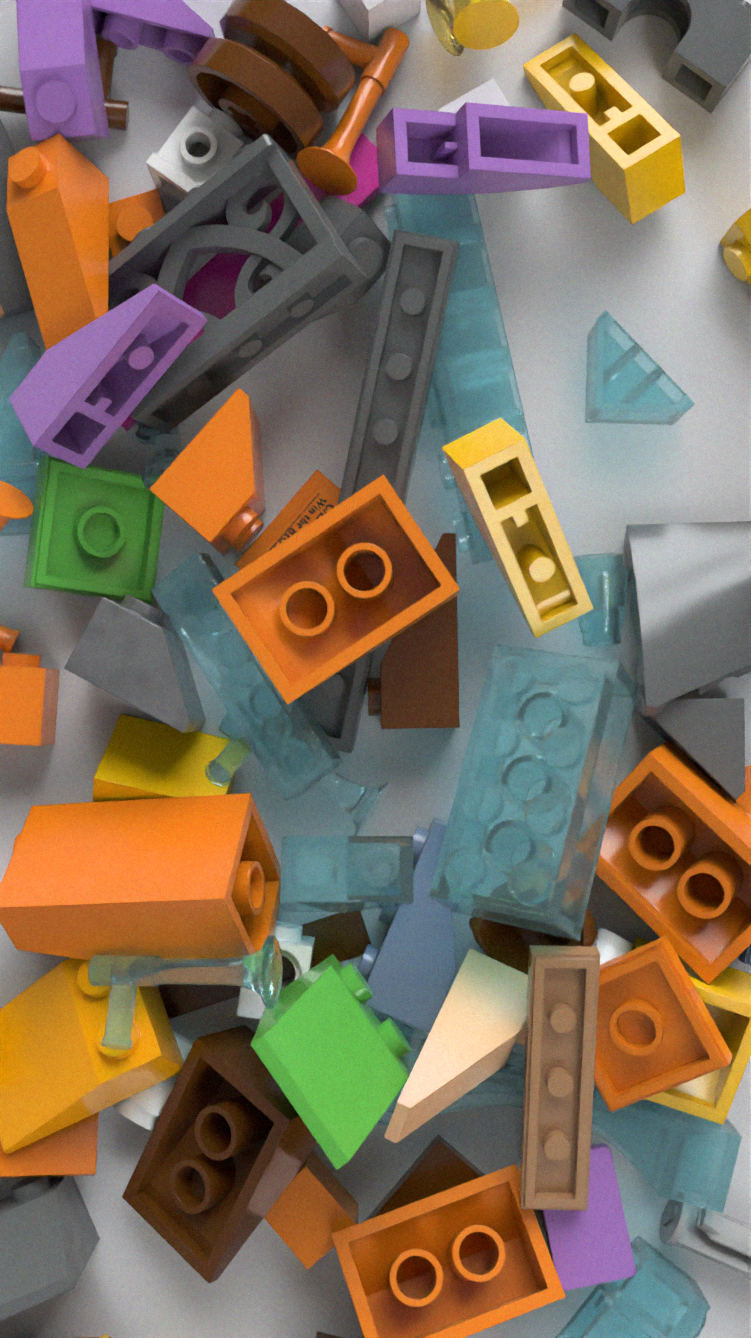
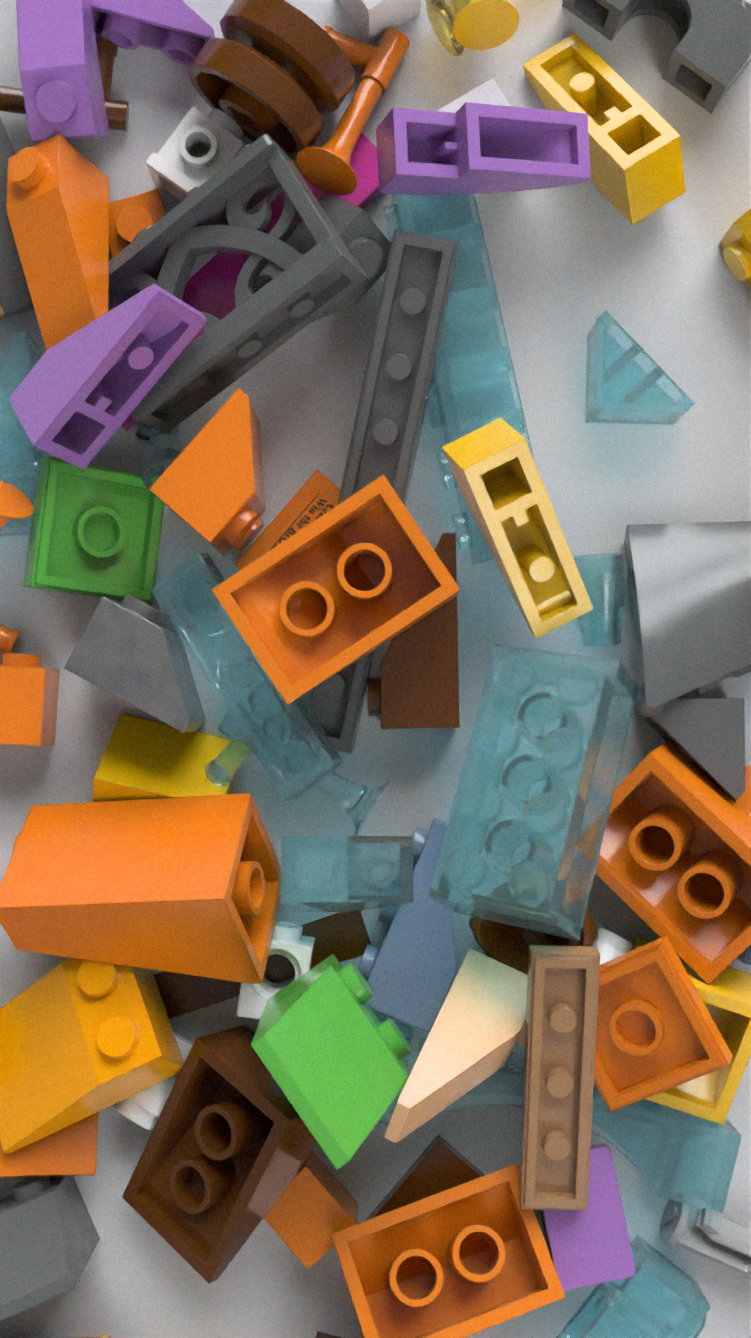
clear light blue piece [88,935,283,1050] -> none

